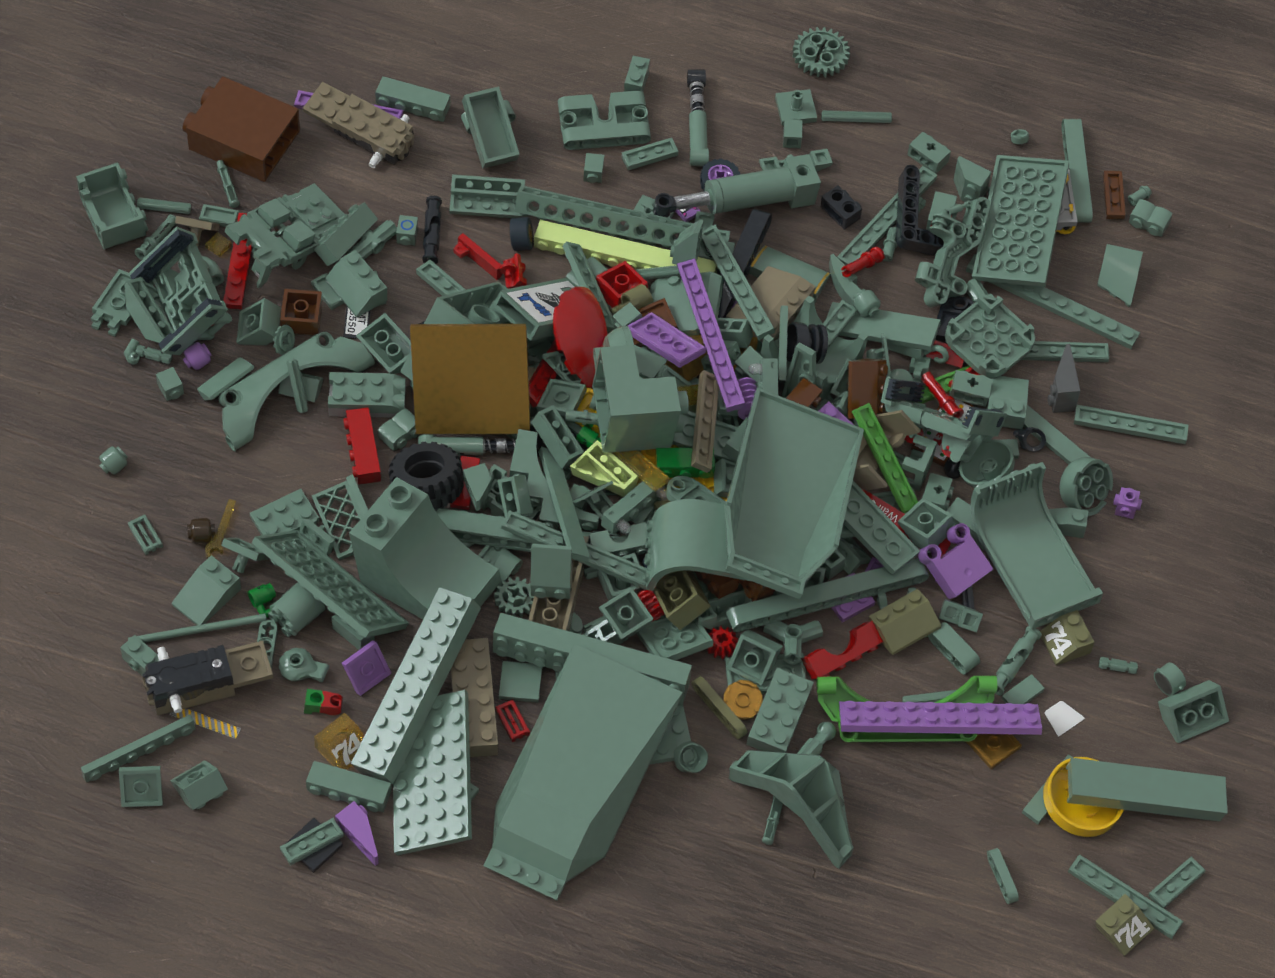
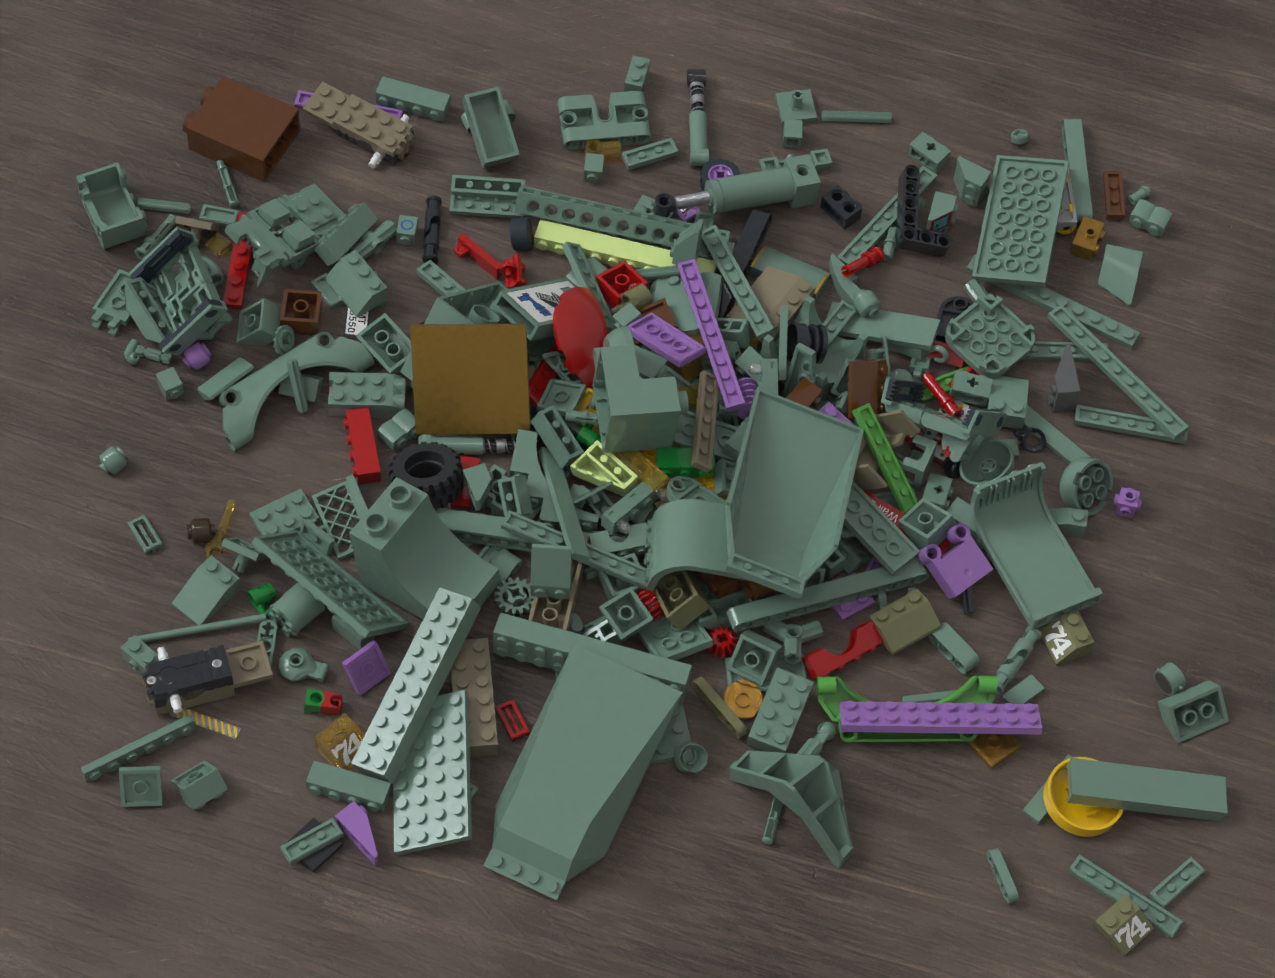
sand green tile [499,661,542,703] -> none
sand green gear [792,27,850,77] -> none
sand green beam [915,197,990,308] -> none
sand green slope [938,599,983,632] -> none
white sticker [1045,701,1085,737] -> none
sand green axle [1099,657,1138,674] -> none
none -> clear yellow piece [584,139,621,159]
none -> sand green plate [1047,304,1189,440]
none -> pearl gold brick [1070,216,1106,261]

